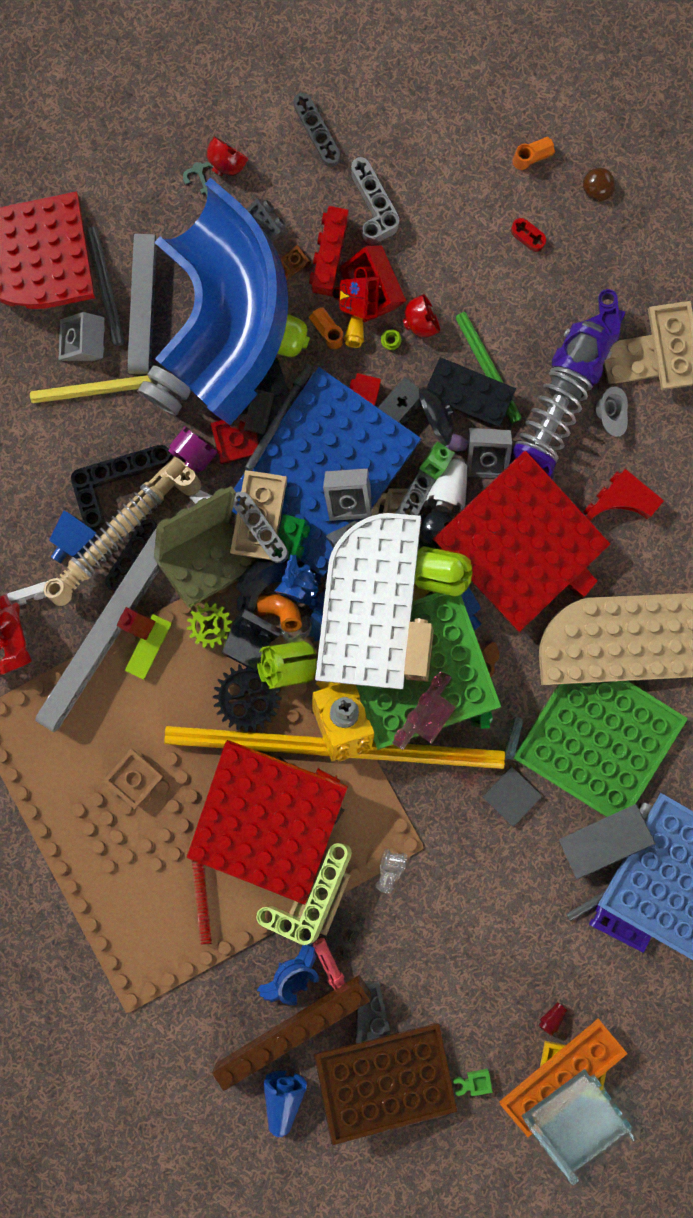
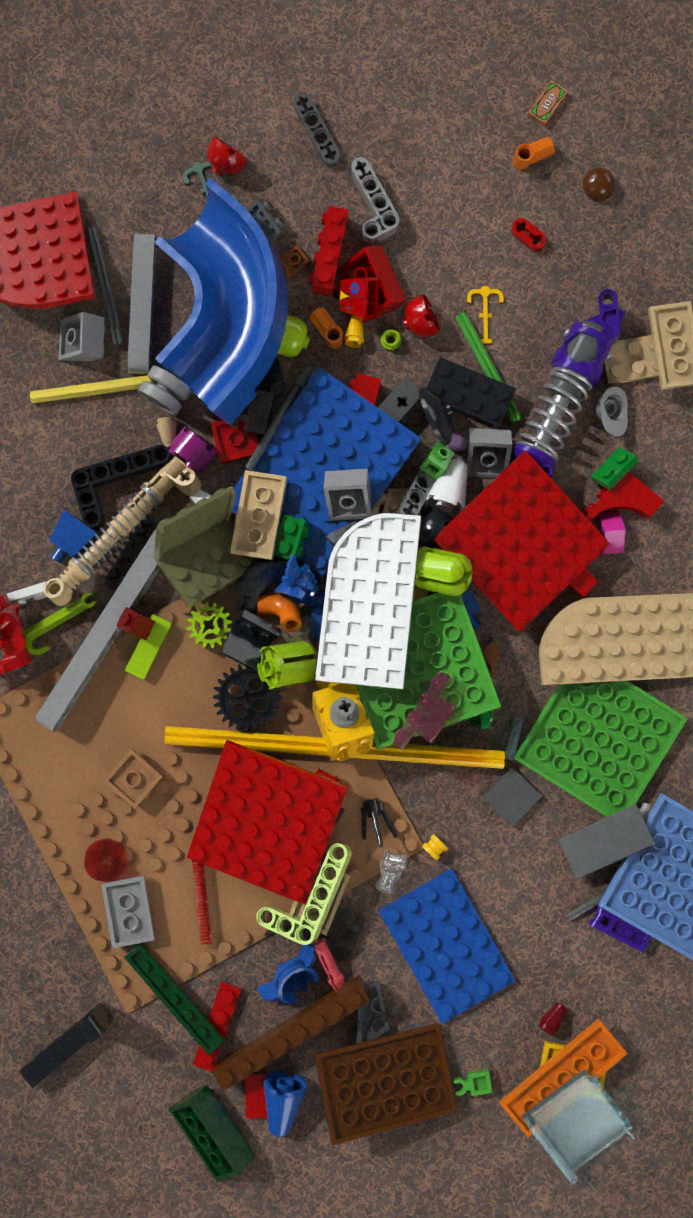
light grey beam [233,492,289,563] -> none
tan brick [404,619,434,682] -> none
none -> black beam [19,1002,114,1088]
none -> lime piece [24,593,98,655]
none -> clear red plate [84,838,127,882]
none -> light grey plate [101,875,156,948]
none -> dark green tile [124,943,226,1055]
none -> tan cone [156,416,176,447]
none -> dark green slope [168,1085,255,1181]
none -> red plate [193,981,242,1072]
none -> red tile [245,1072,267,1118]
none -> black plant [360,798,397,847]
none -> blue plate [378,868,516,1024]
none -> yellow wheel [422,834,449,861]
none -> yellow piece [467,286,504,344]
none -> nougat tile [528,80,568,126]
none -> green bracket [591,447,639,490]
none -> dark pink slope [598,512,626,555]

